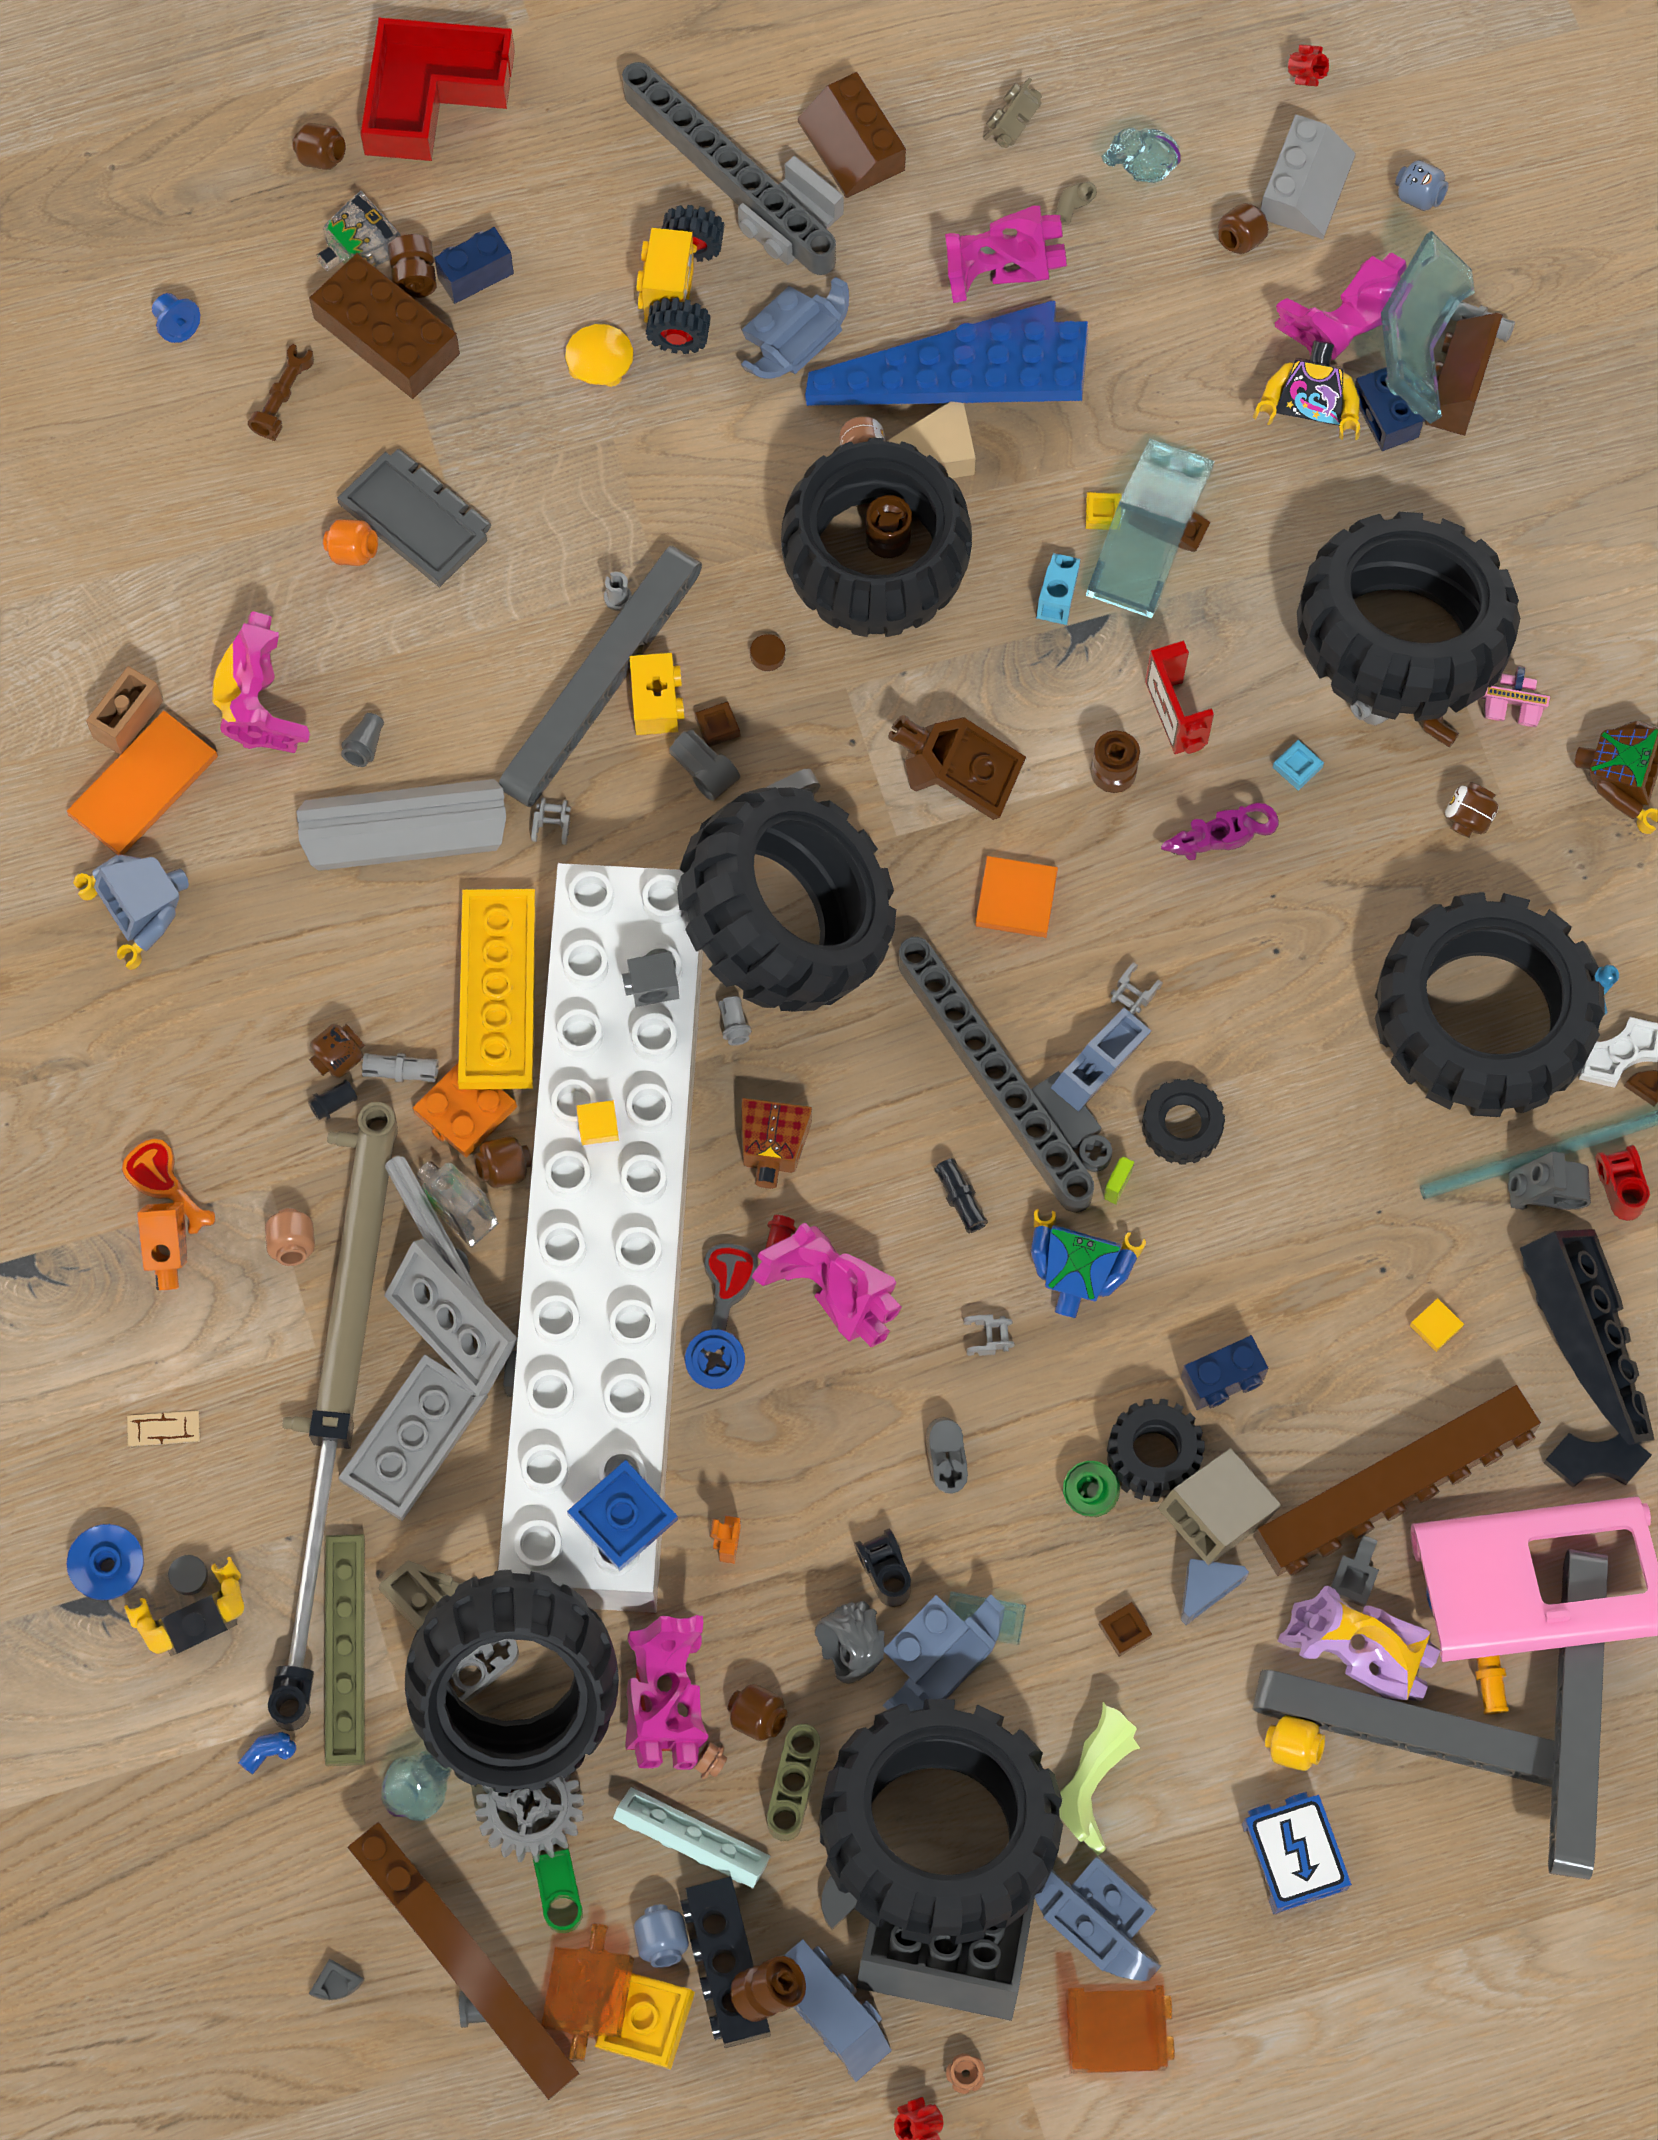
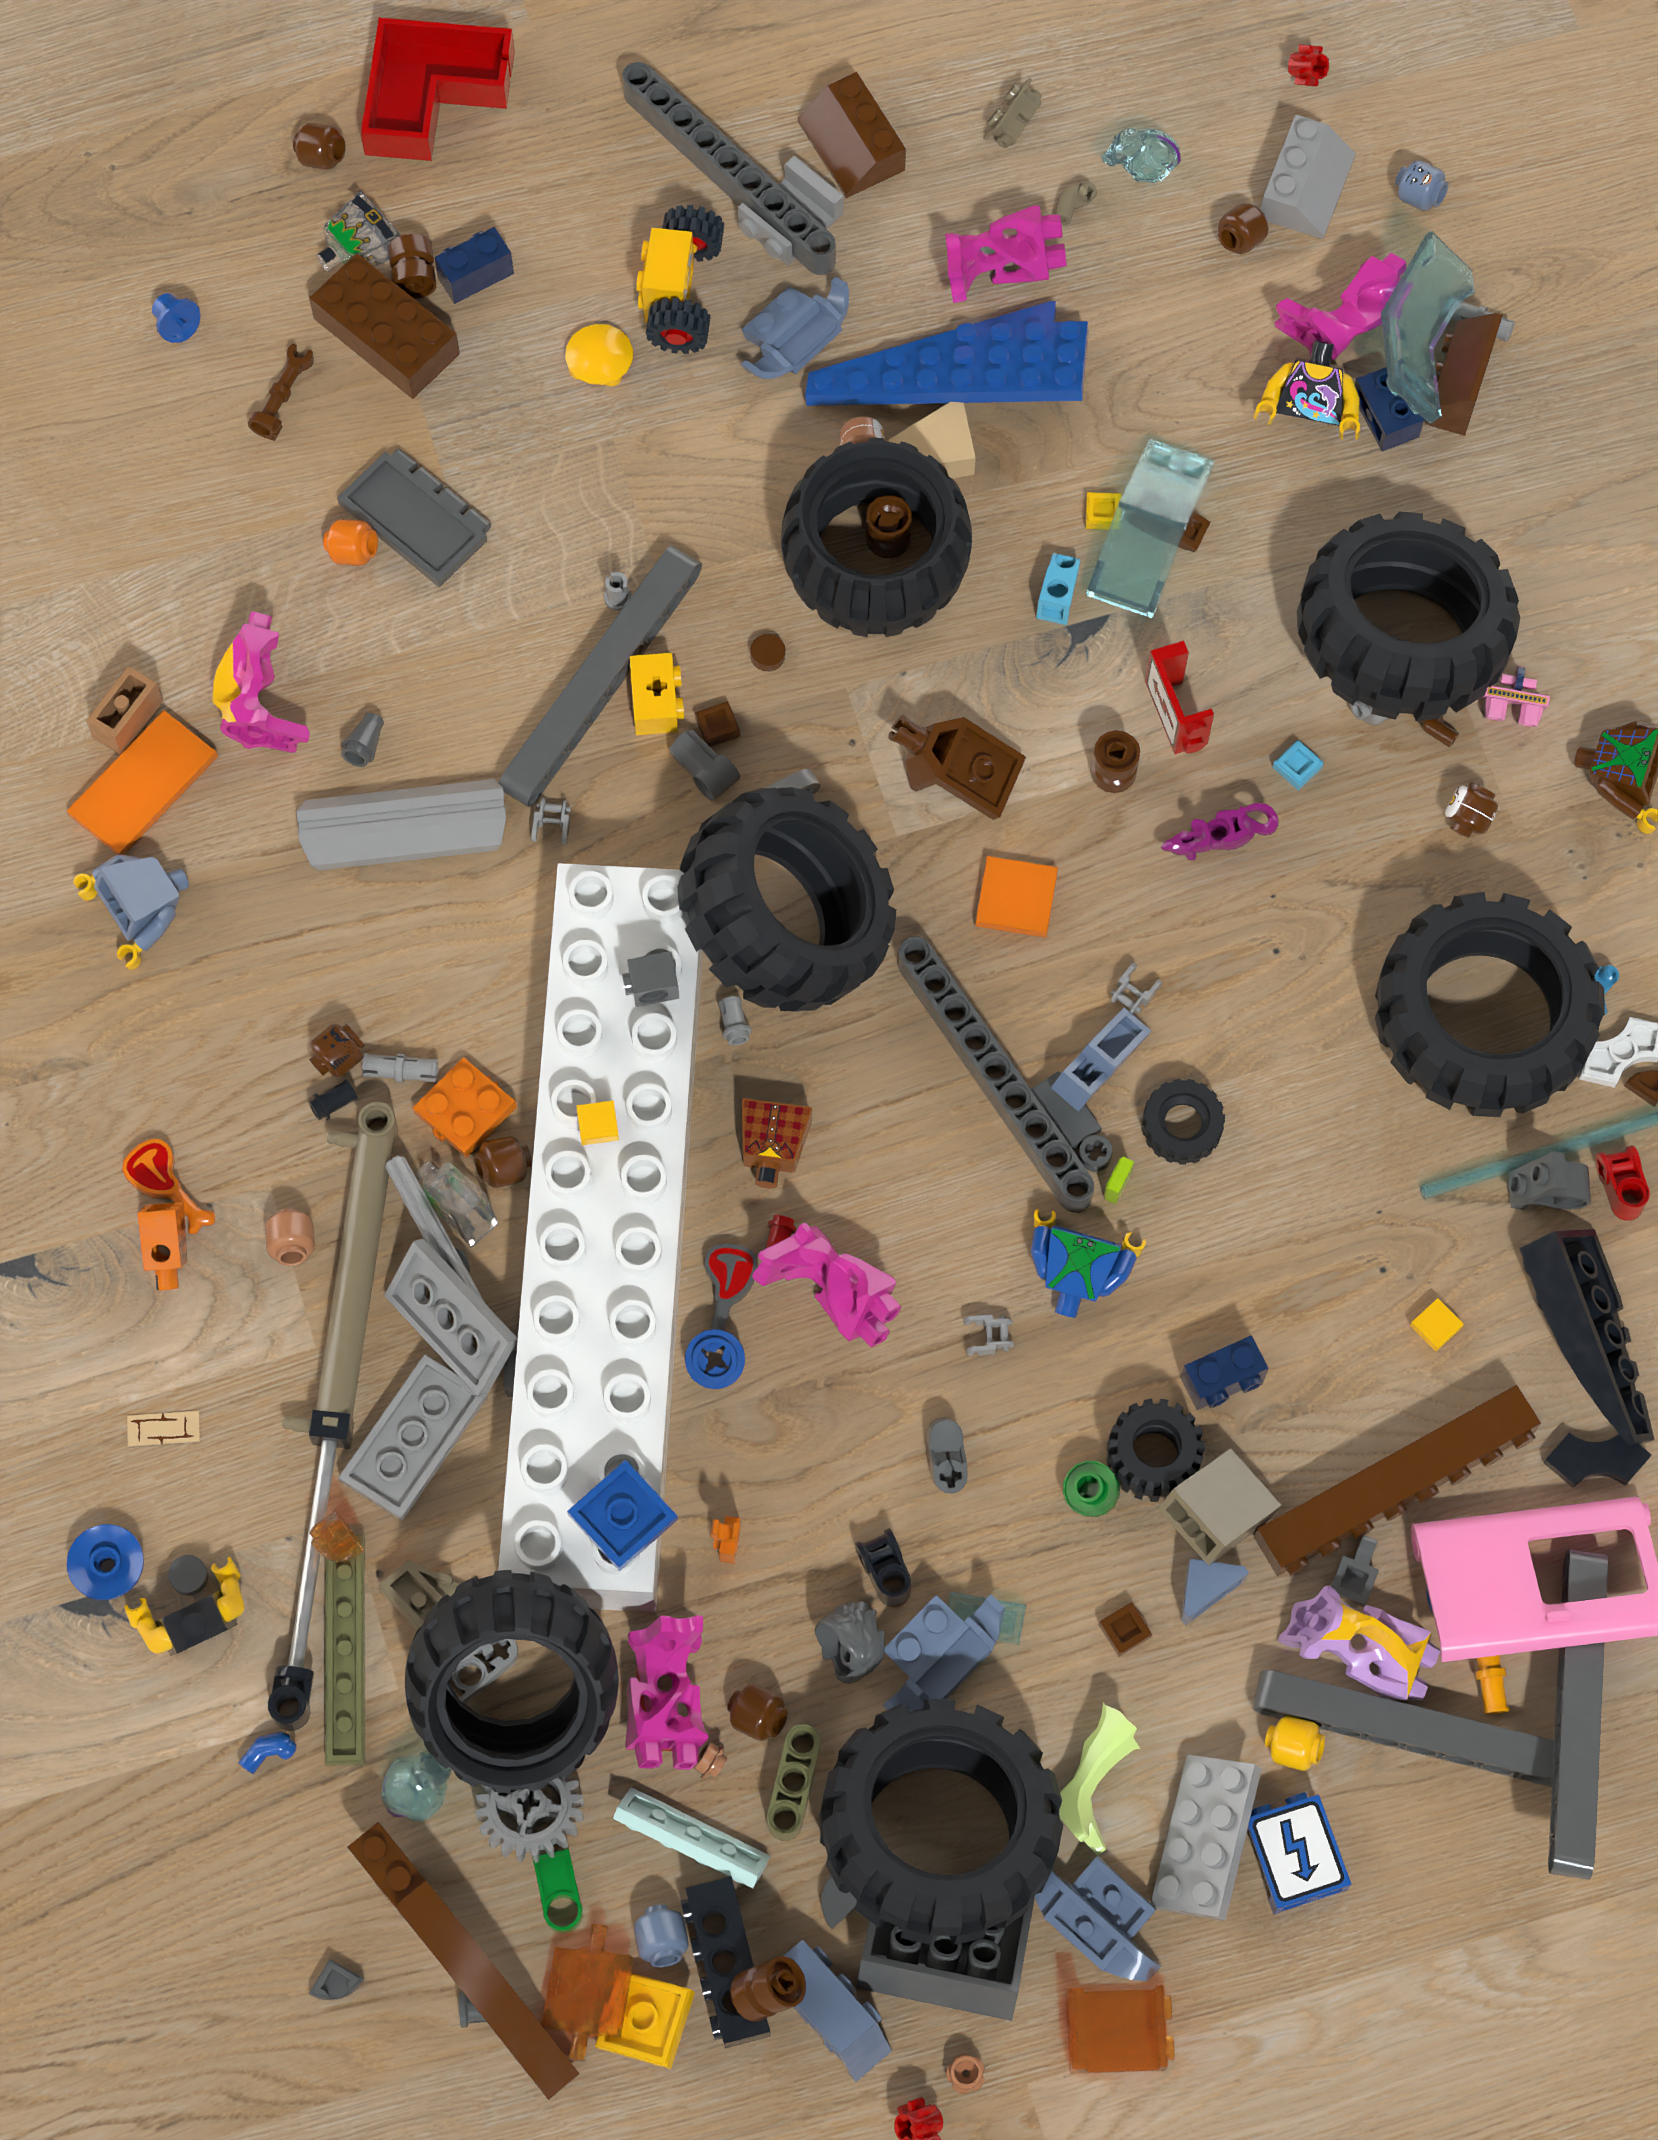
yellow plate [458,889,536,1090] -> none
black pin [934,1158,988,1233] -> none
none -> clear orange piece [309,1509,365,1562]
none -> light grey plate [1151,1754,1262,1921]

